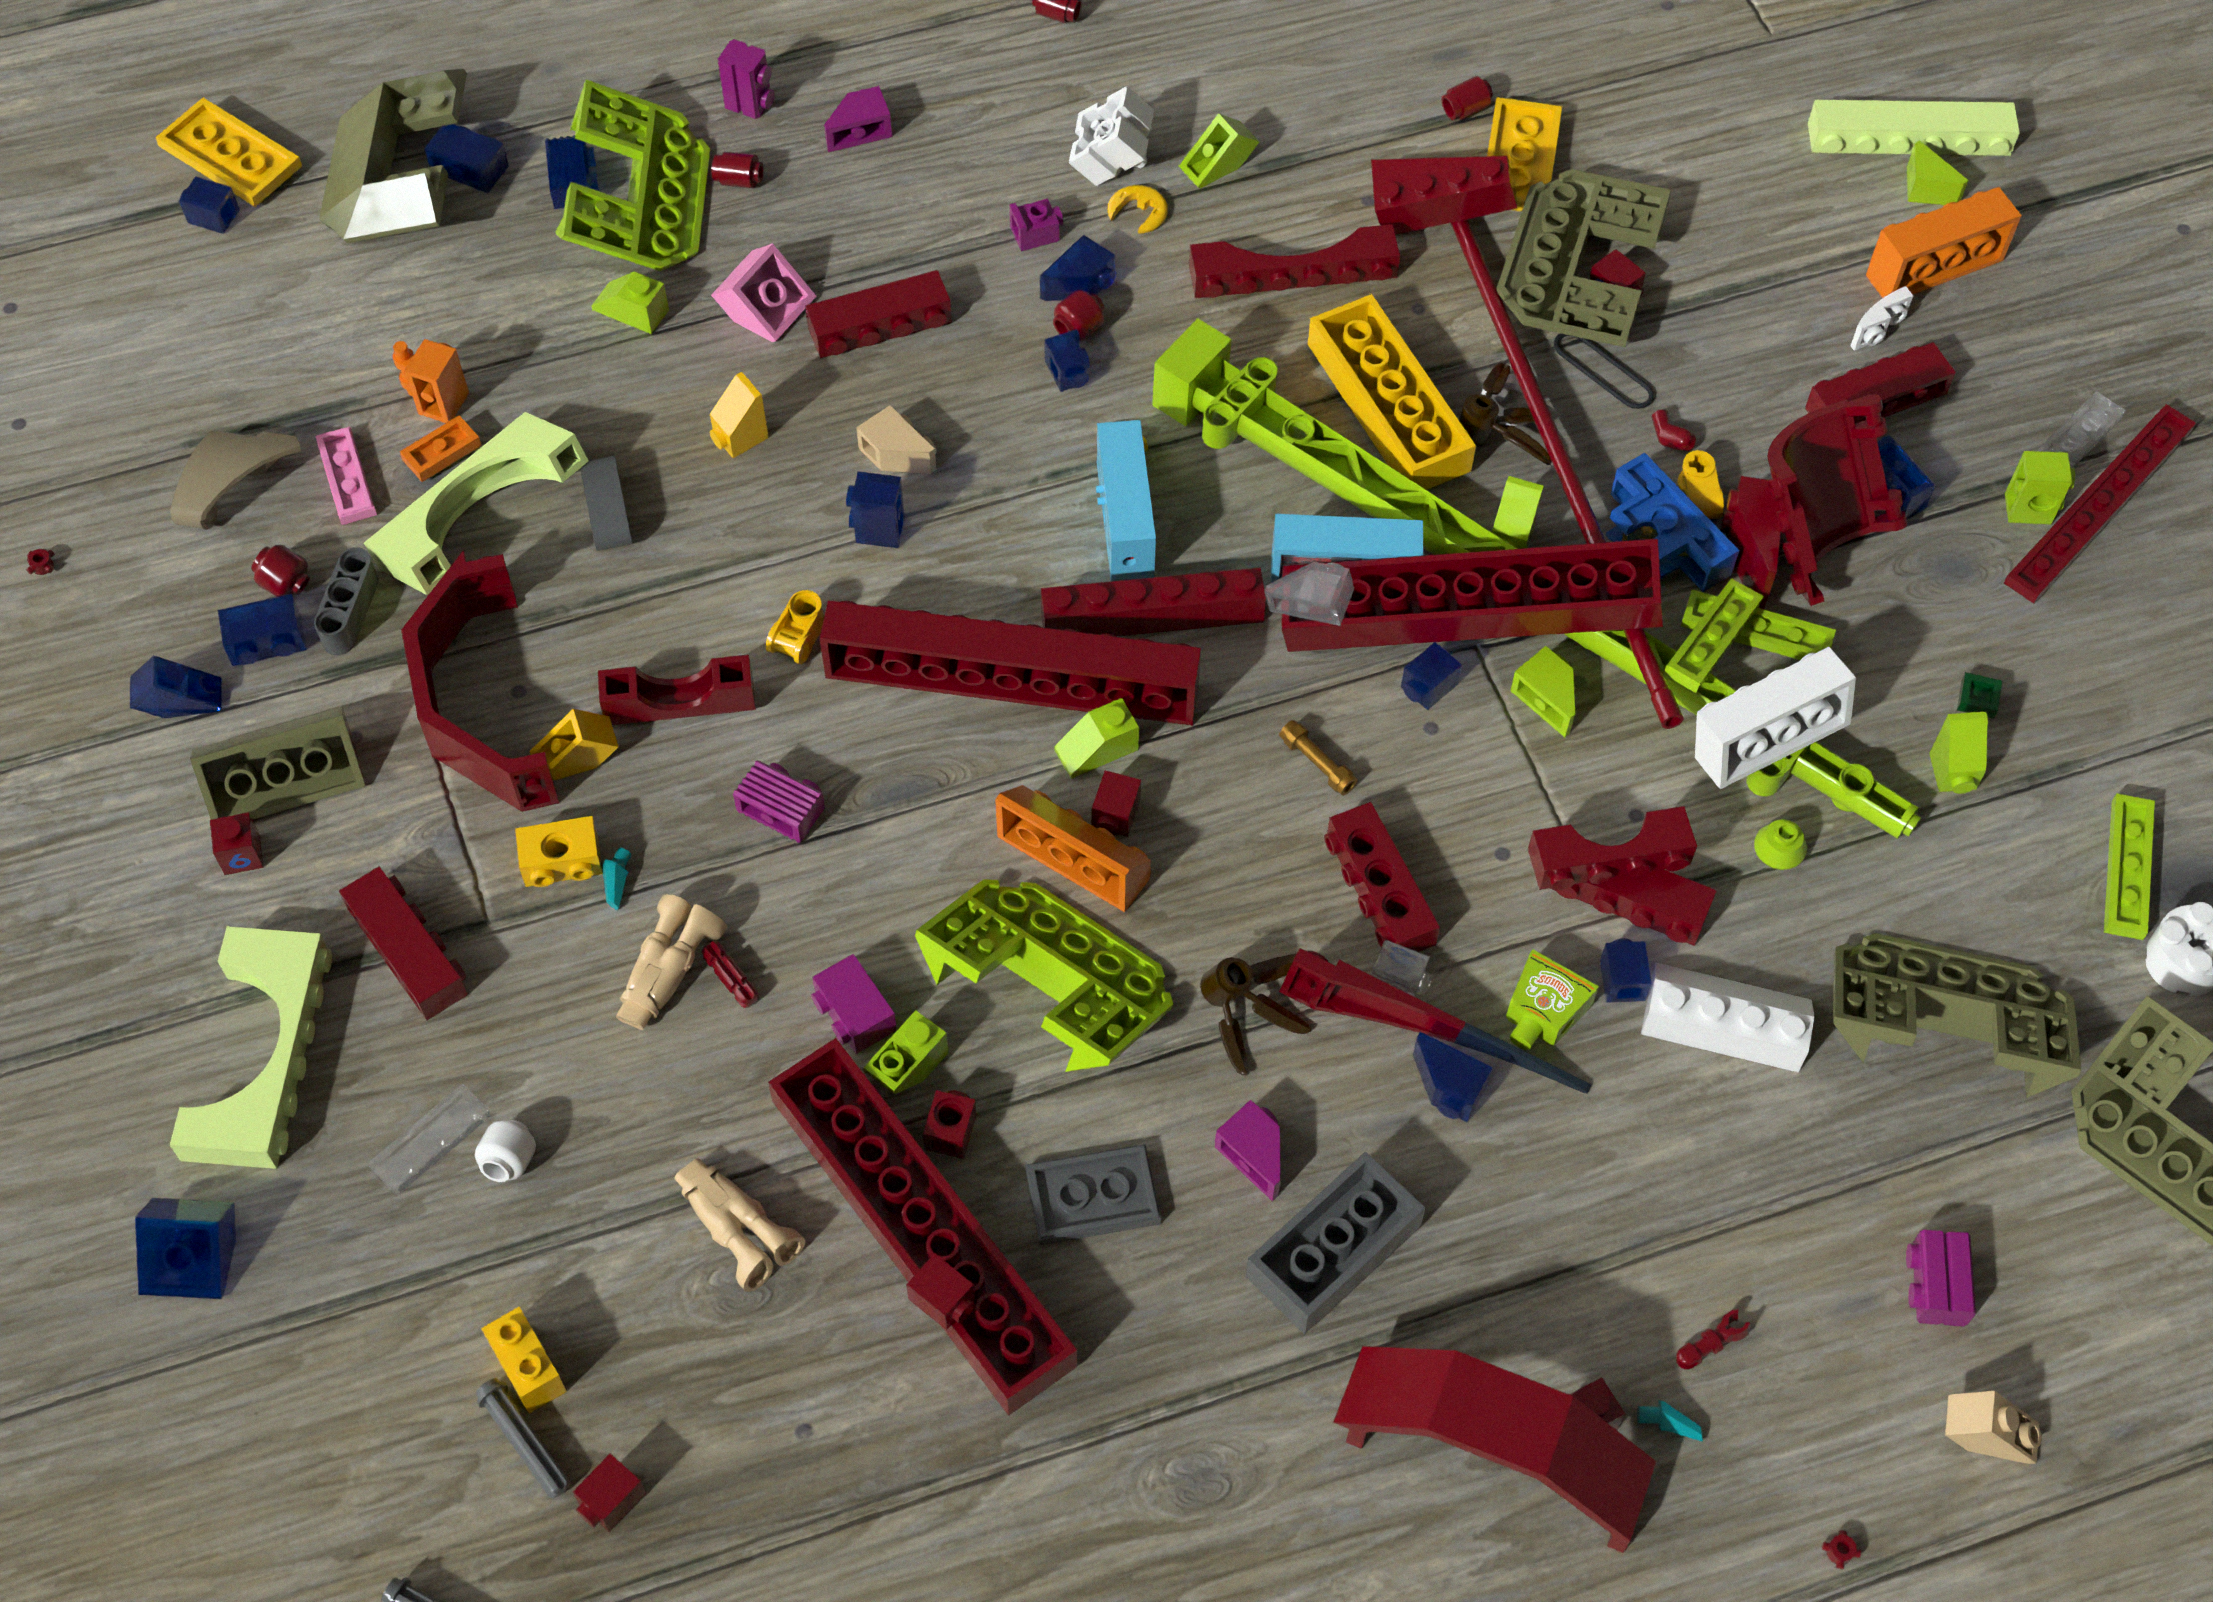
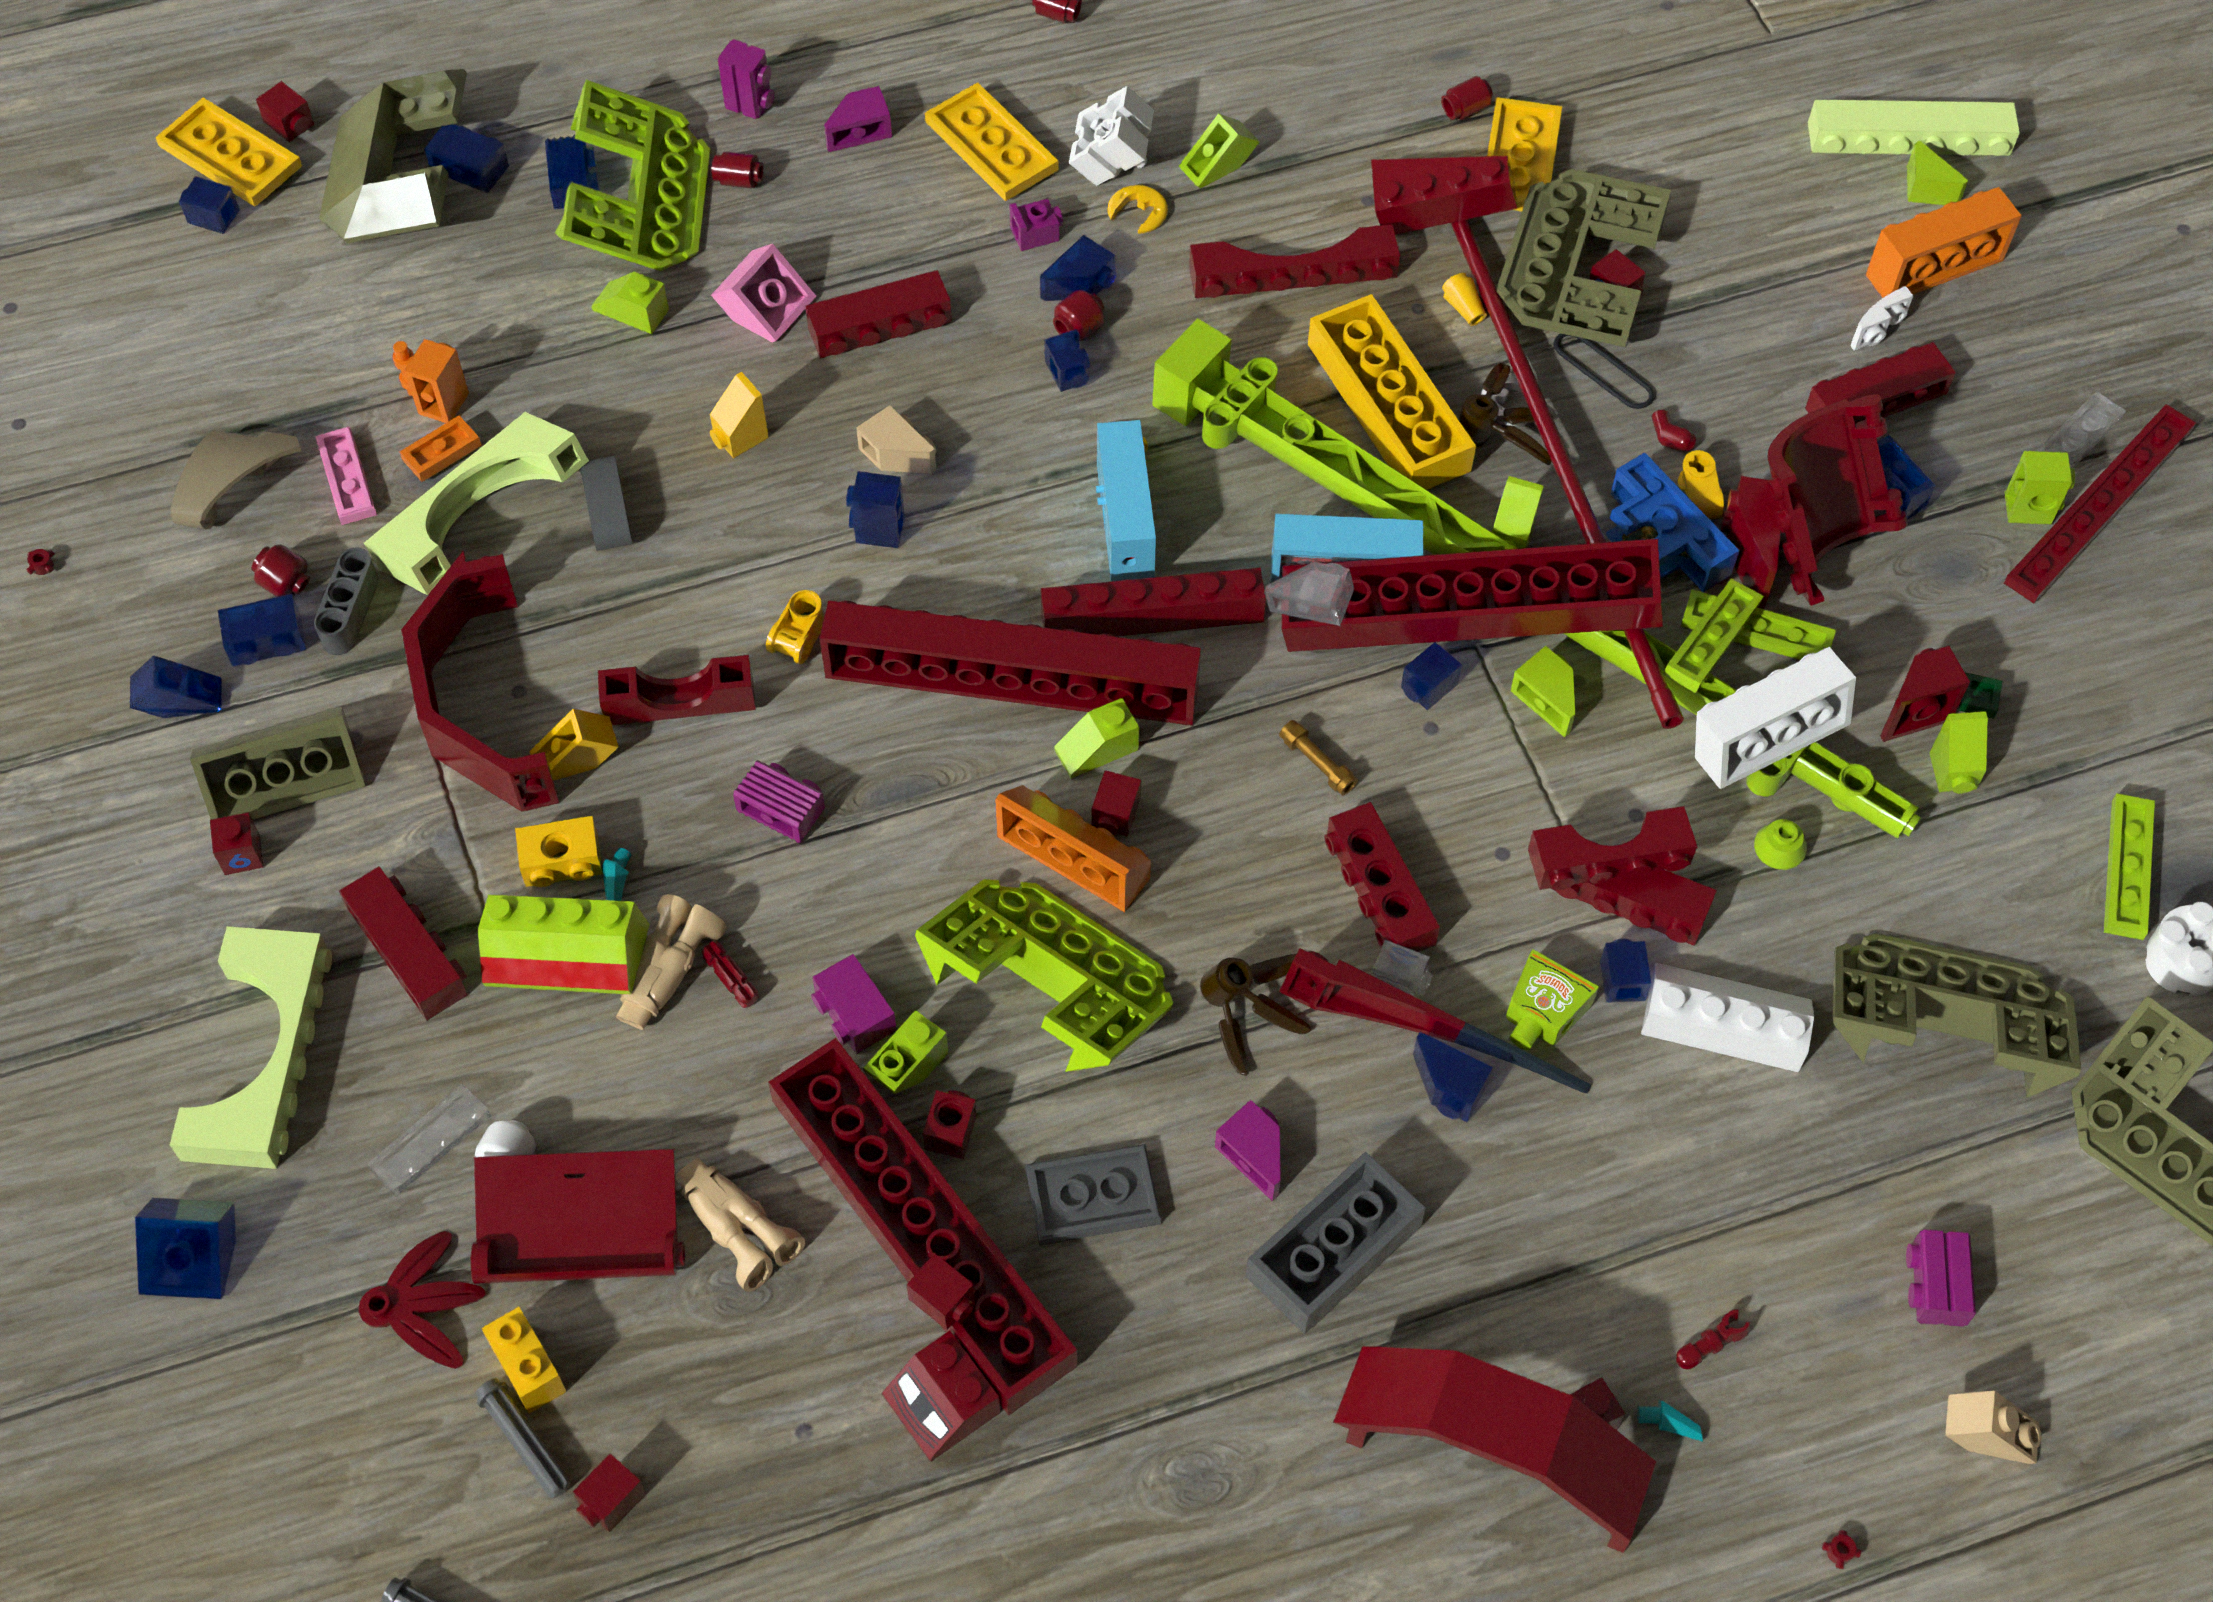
none -> dark red brick [256,81,315,142]
none -> dark red plant [359,1231,486,1369]
none -> dark red door [470,1149,685,1284]
none -> lime slope [478,895,650,995]
none -> dark red slope [882,1330,1000,1462]
none -> yellow plate [925,82,1059,201]
none -> yellow cone [1442,273,1487,326]
none -> dark red slope [1880,646,1970,742]

